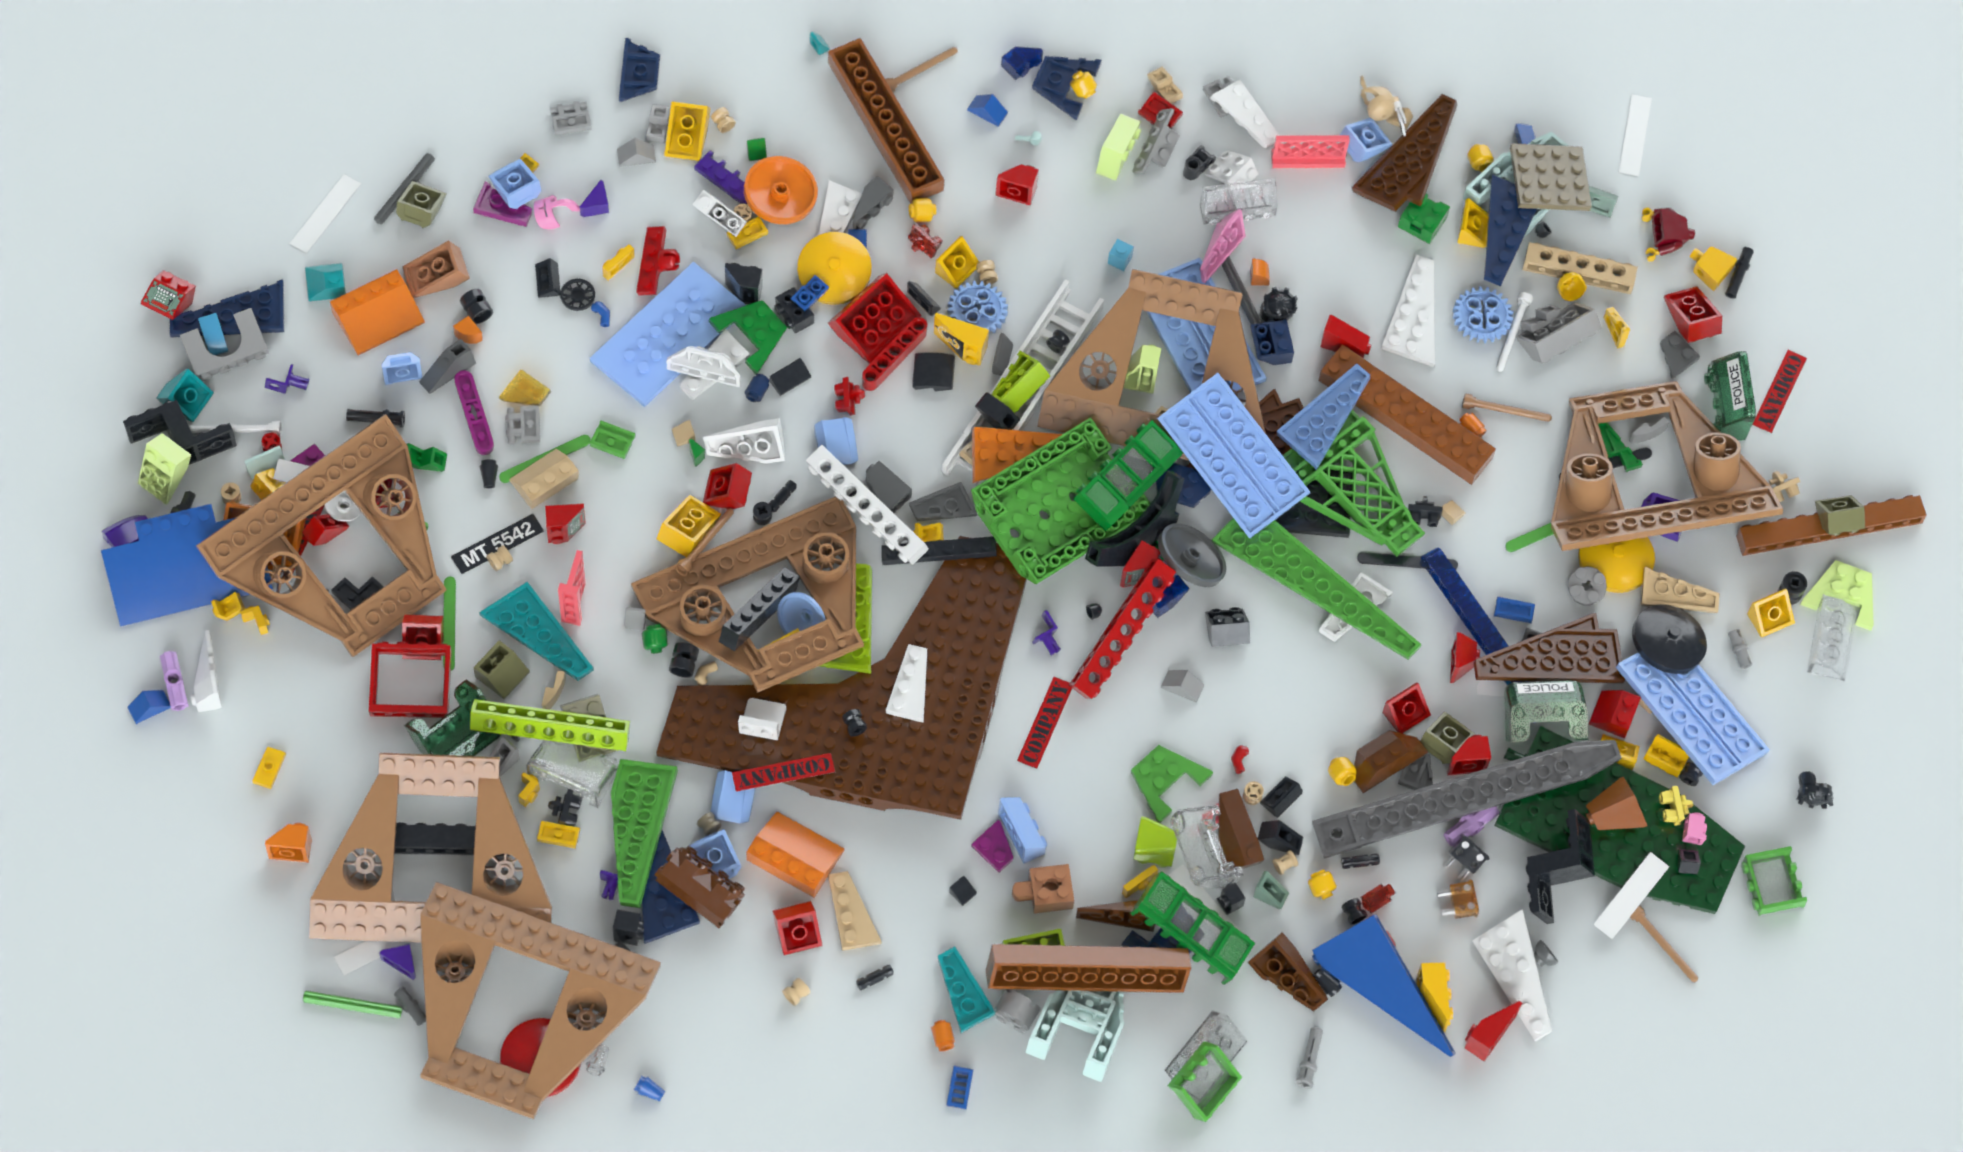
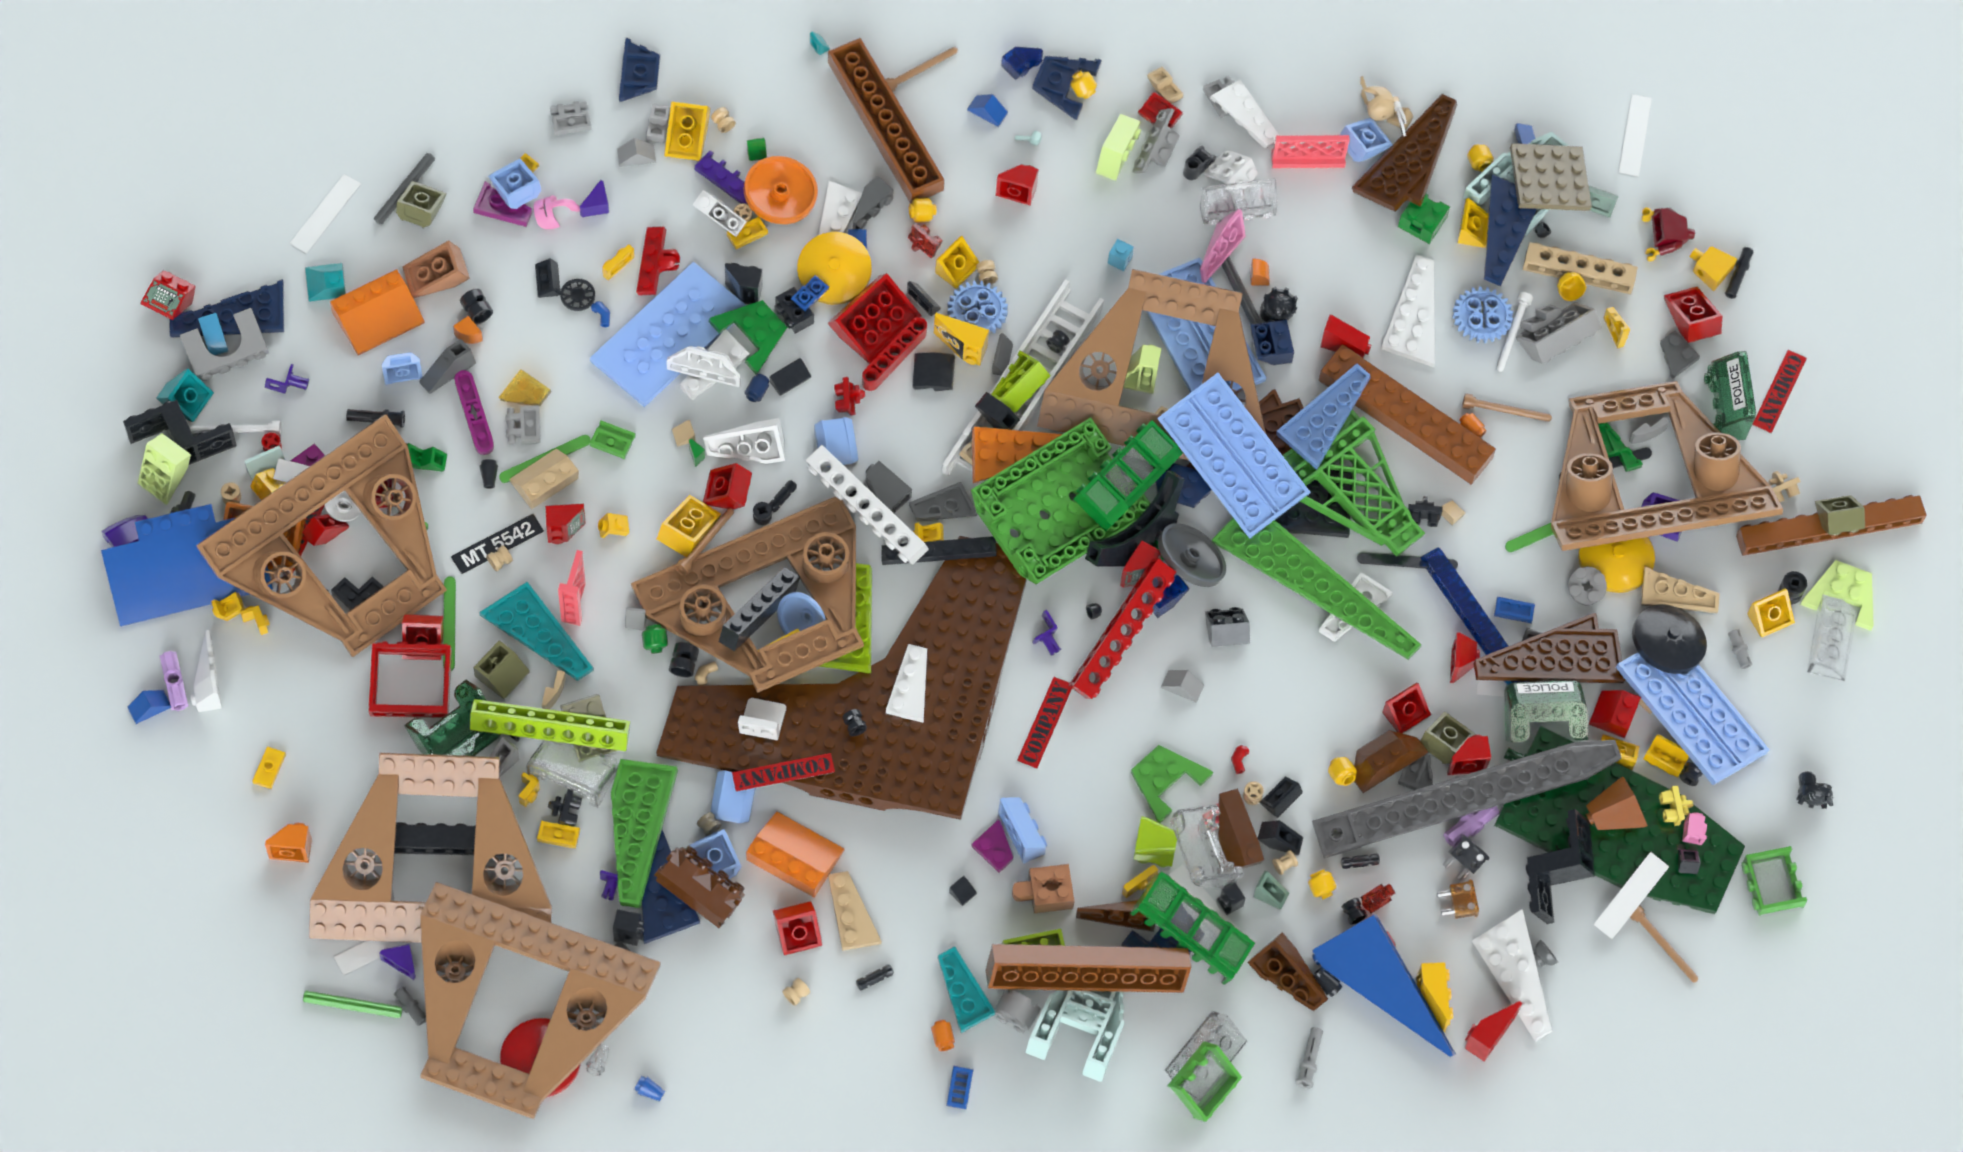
none -> yellow bracket [598,513,630,538]

